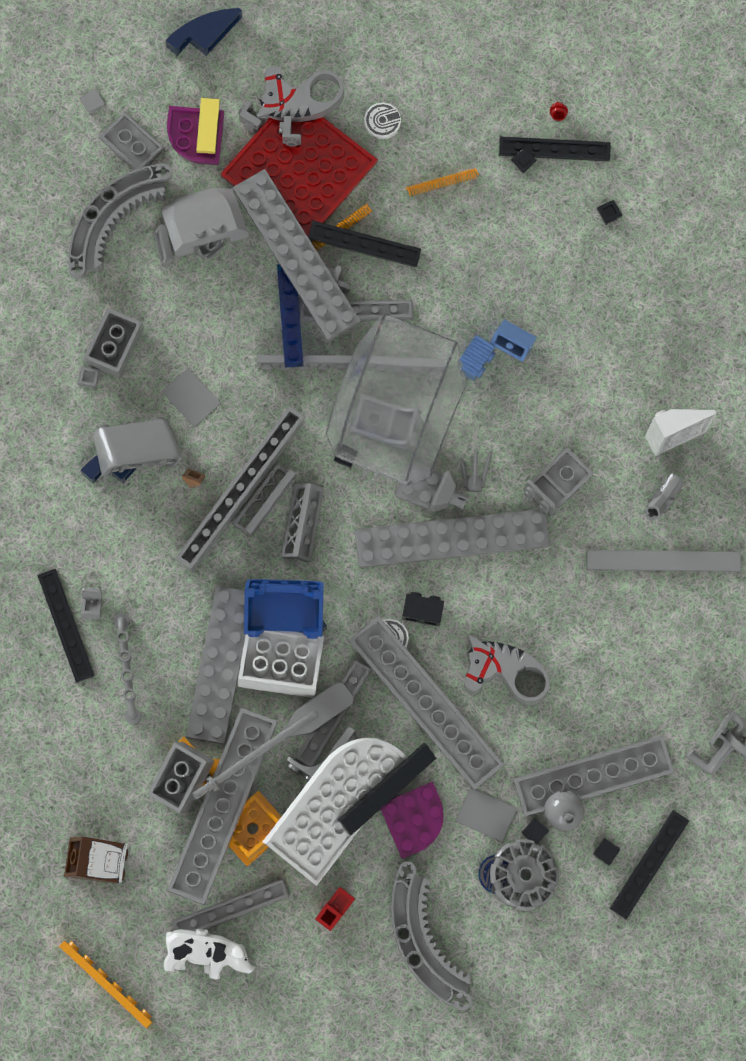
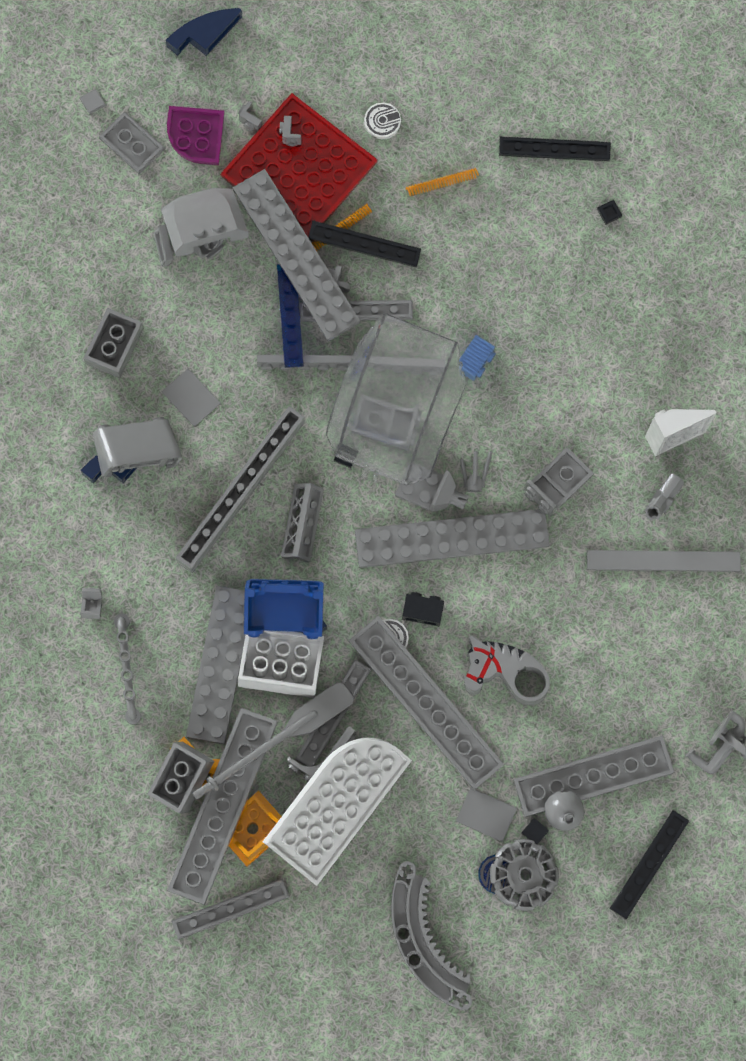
black tile [37,569,94,683] -> none
light orange plate [59,941,153,1029] -> none
slope [64,836,128,884] -> none
light grey gear [68,163,172,279] -> none
light grey tile [77,366,100,389] -> none
white animal [164,929,255,979] -> none
medium nougat slope [182,469,205,488] -> none
light yellow tile [196,98,220,154] -> none
light grey fence [233,463,296,537] -> none
light grey animal [256,66,344,122] -> none
red brick [315,886,356,931] -> none
black tile [338,743,437,836] -> none
magenta plate [380,782,444,859] -> none
medium blue brick [490,319,537,362] -> none
black tile [511,147,537,173] -> none
red plate [550,101,568,121] -> none
black tile [593,838,621,866] -> none

